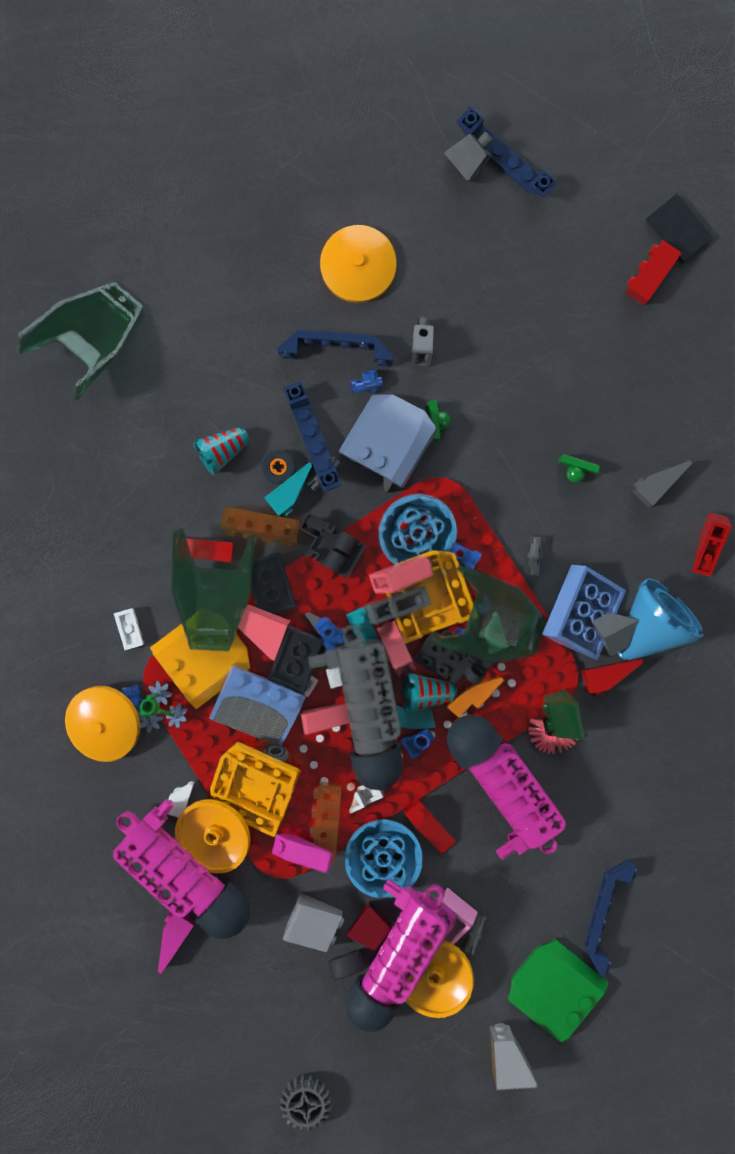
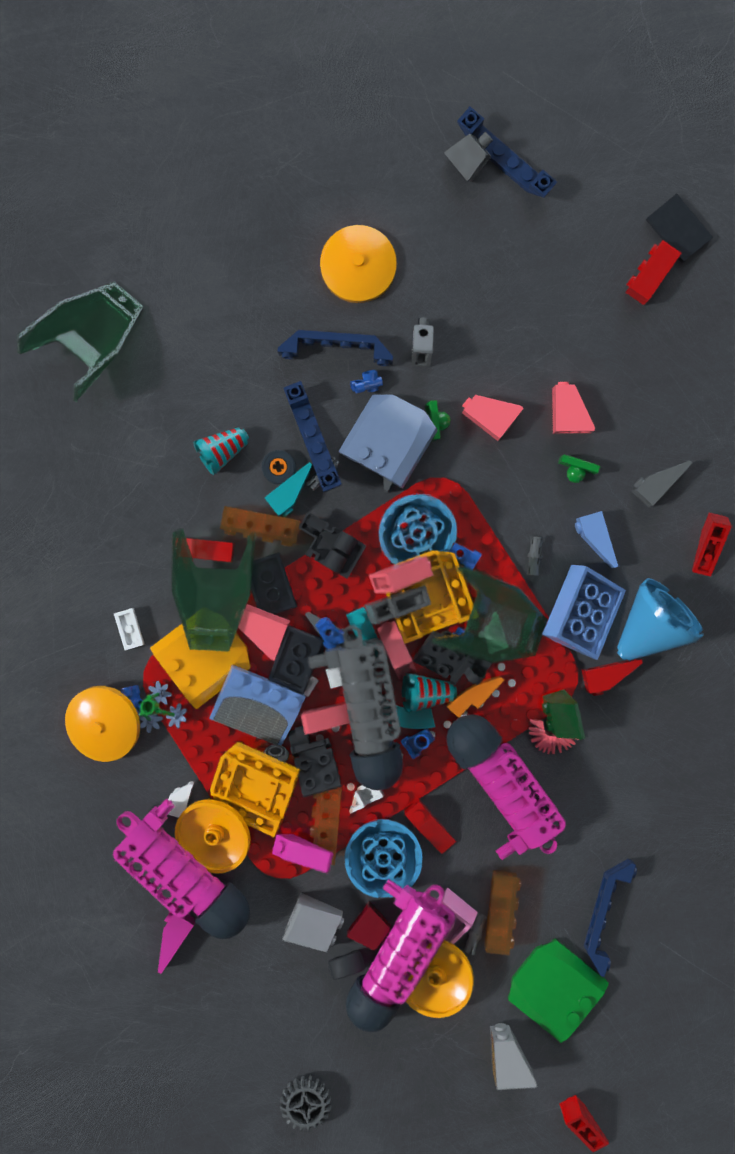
dark grey slope [592,613,639,656] -> none
none -> black plate [288,726,342,798]
none -> coral slope [462,395,523,441]
none -> clear orange brick [484,870,521,955]
none -> coral slope [552,382,595,434]
none -> red slope [559,1095,609,1152]
none -> medium blue slope [575,511,618,568]

